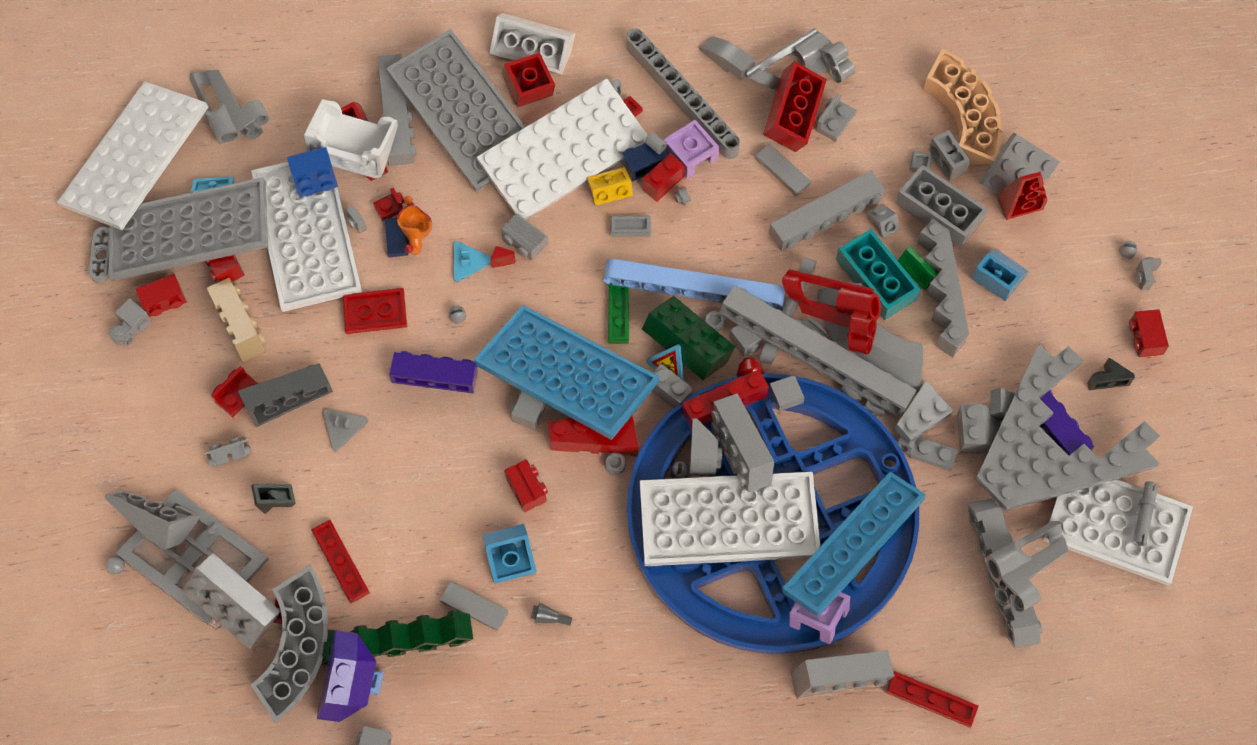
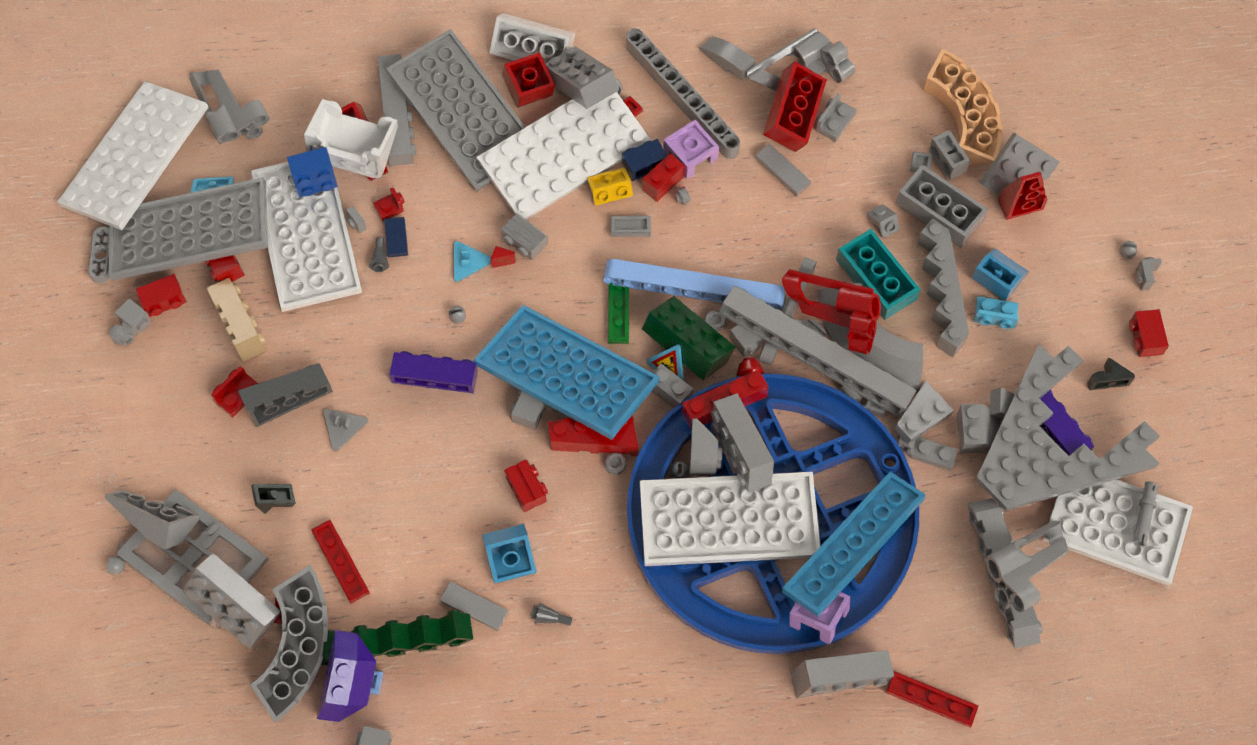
light grey hinge [205,436,252,467] -> none
red tile [343,288,408,334] -> none
orange piece [397,196,432,255] -> none
light grey hinge [645,132,667,154] -> none
light grey brick [769,170,885,251] -> none
light grey piece [769,375,804,411] -> none
green tile [898,246,938,290] -> none
none -> dark grey cone [369,237,389,272]
none -> light grey brick [546,46,620,109]
none -> medium azure bracket [974,296,1019,329]

